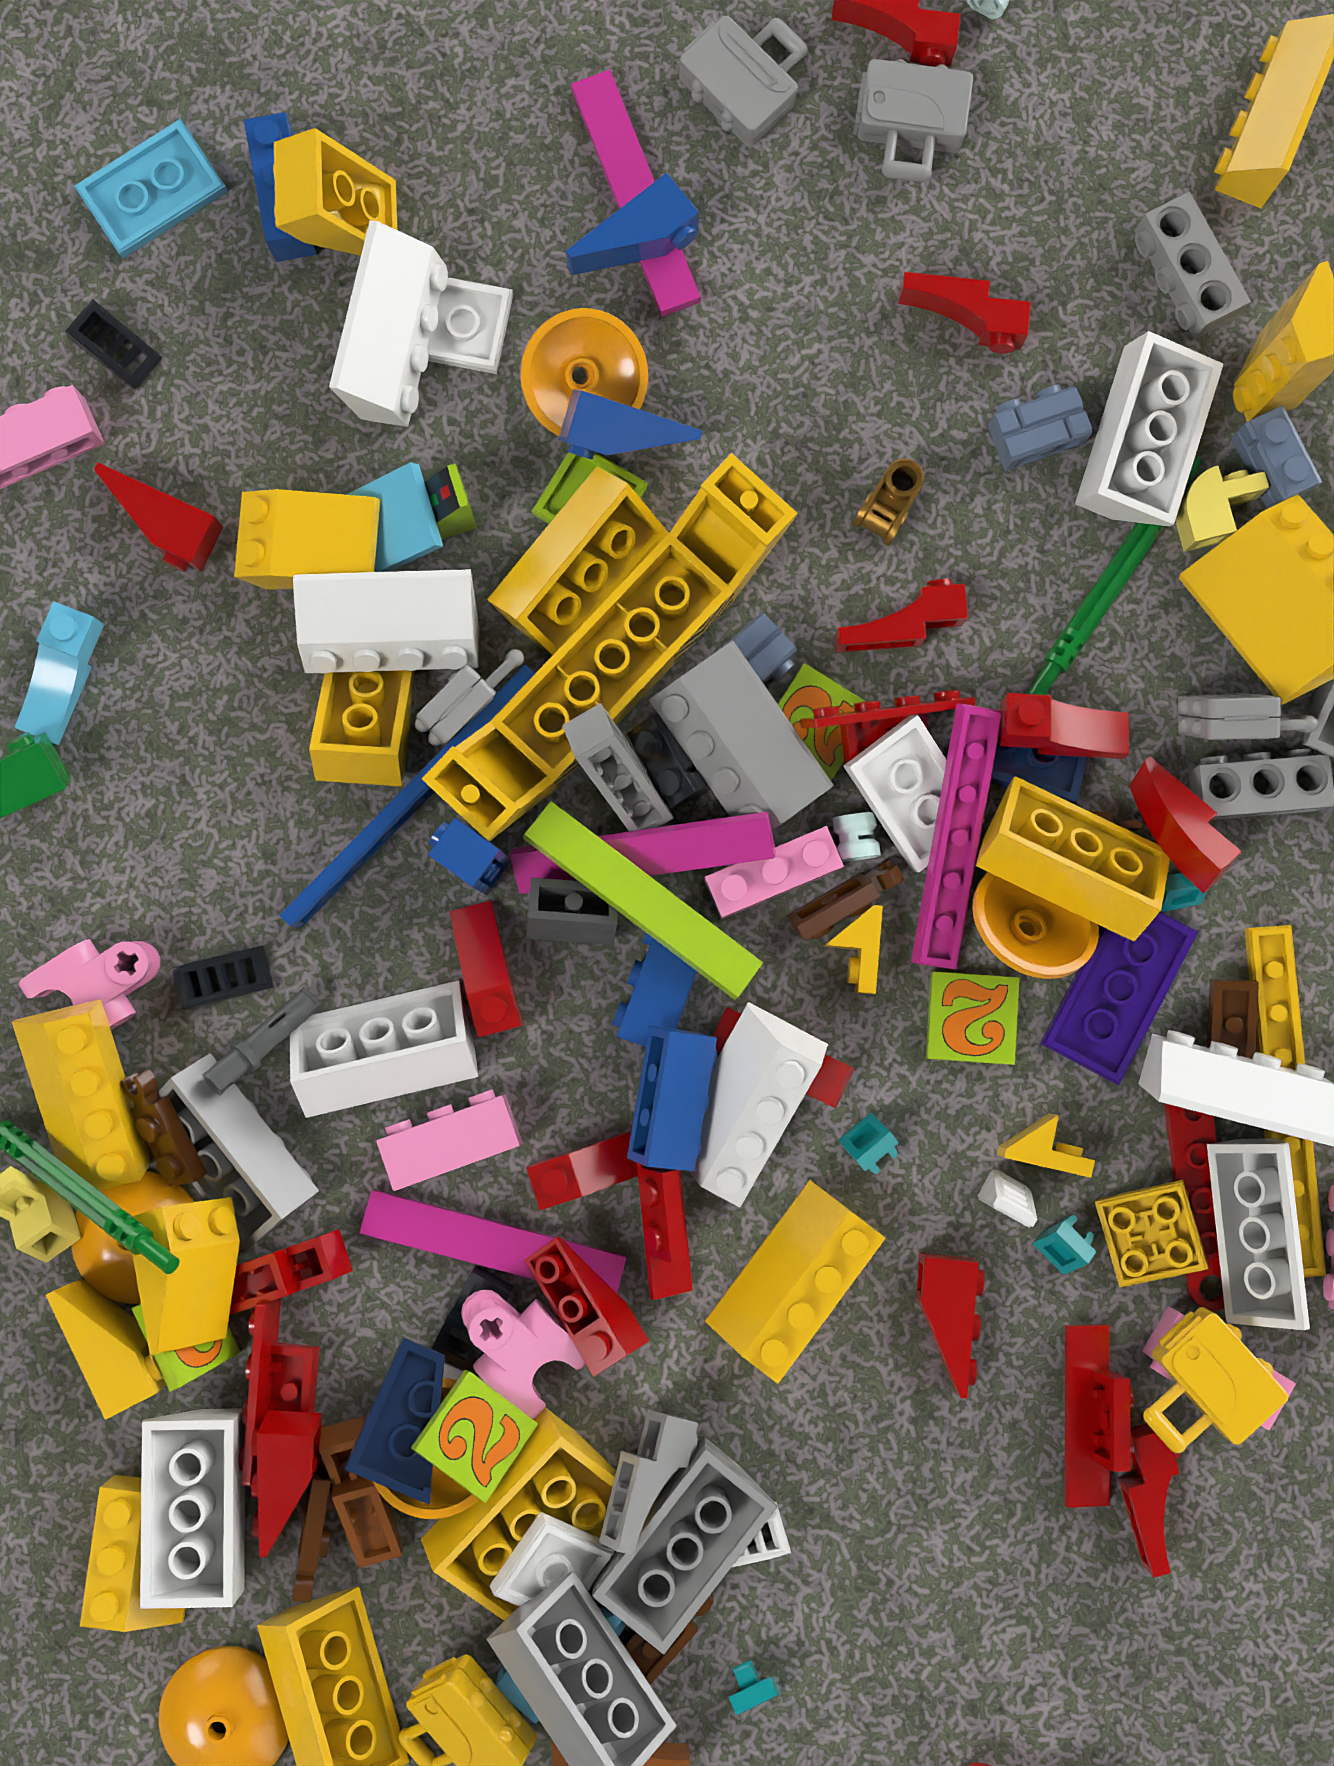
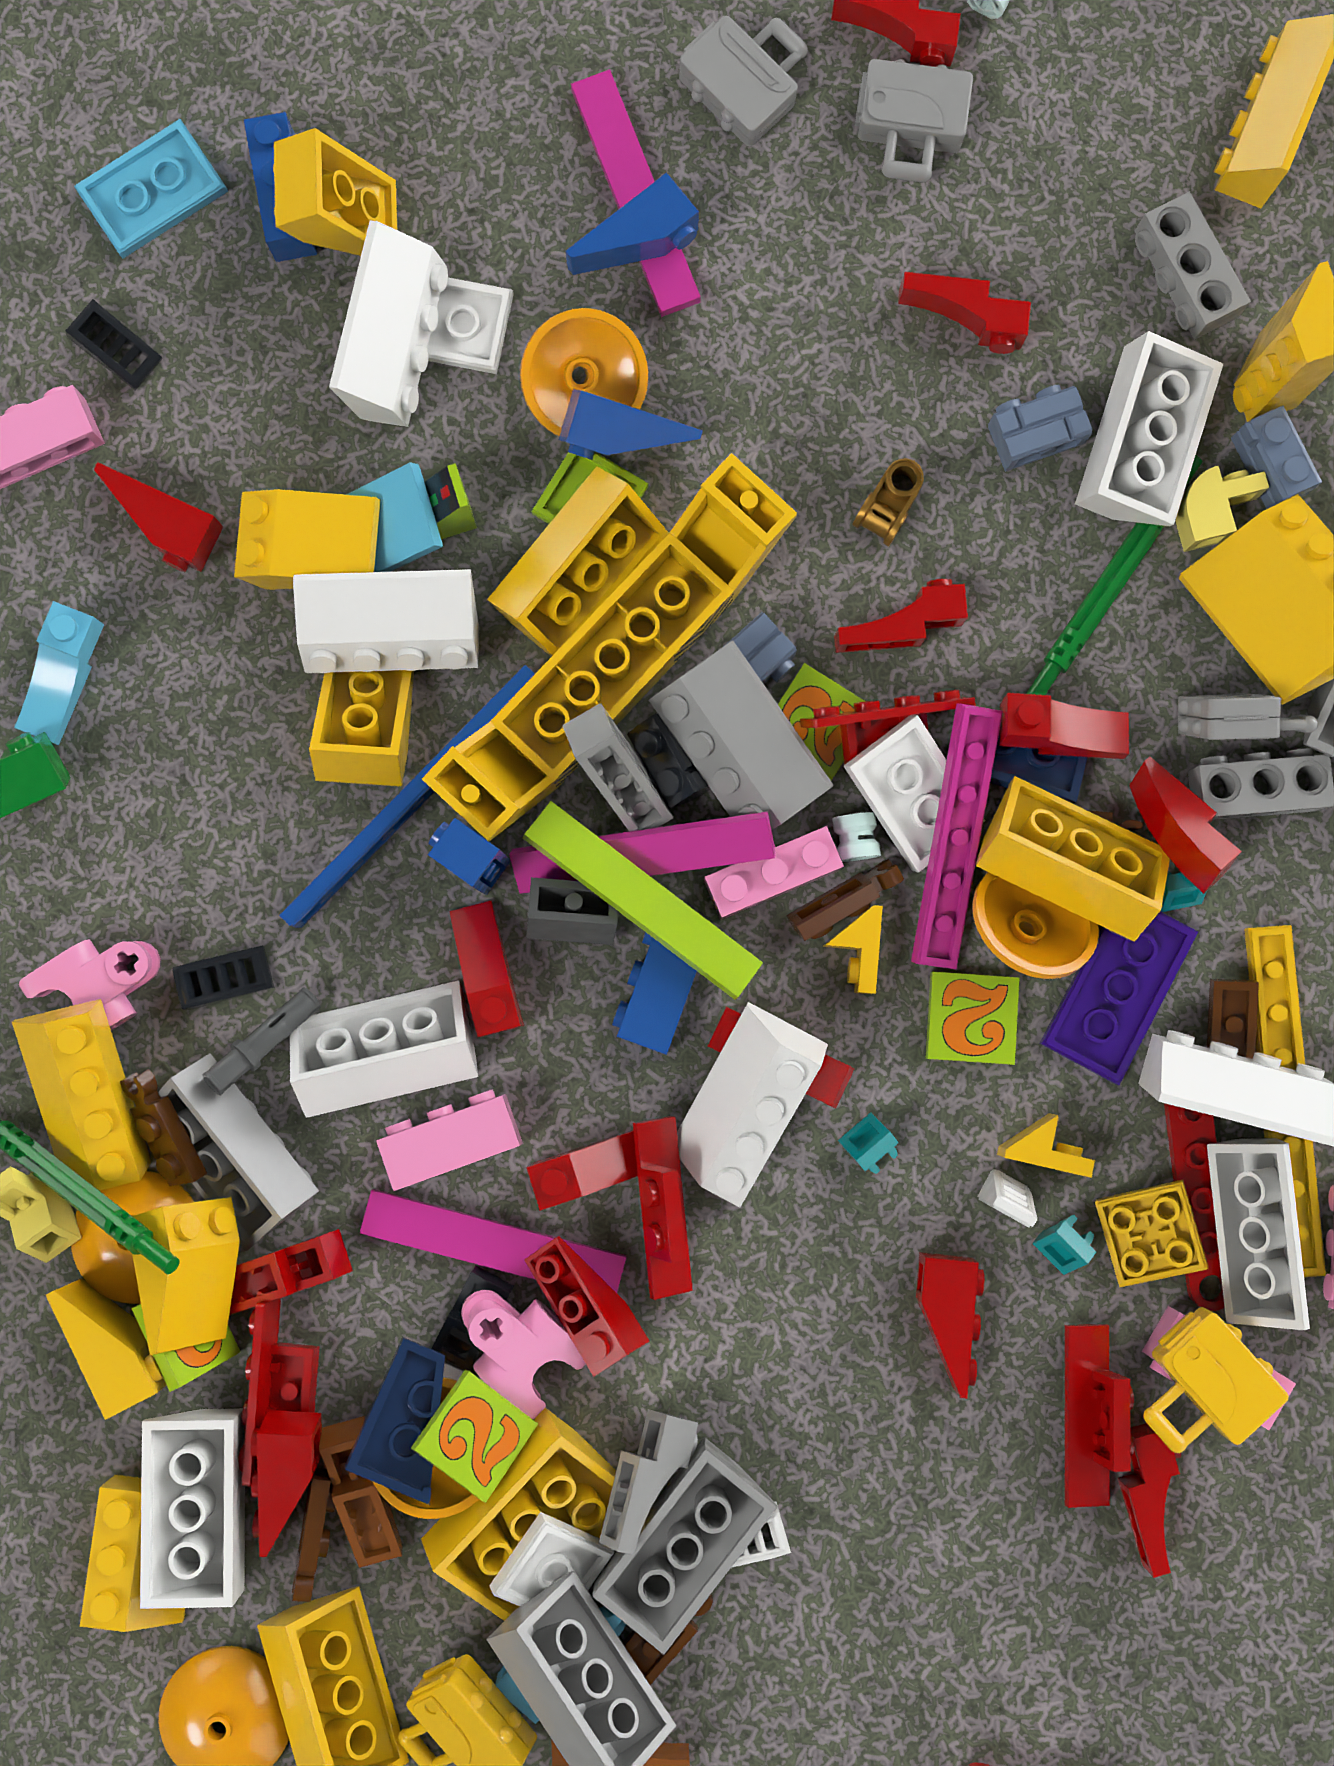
light grey piece [415,649,524,746] -> none
blue brick [627,1025,717,1171] -> none
yellow slope [705,1180,886,1384] -> none
teal tile [729,1660,781,1715] -> none

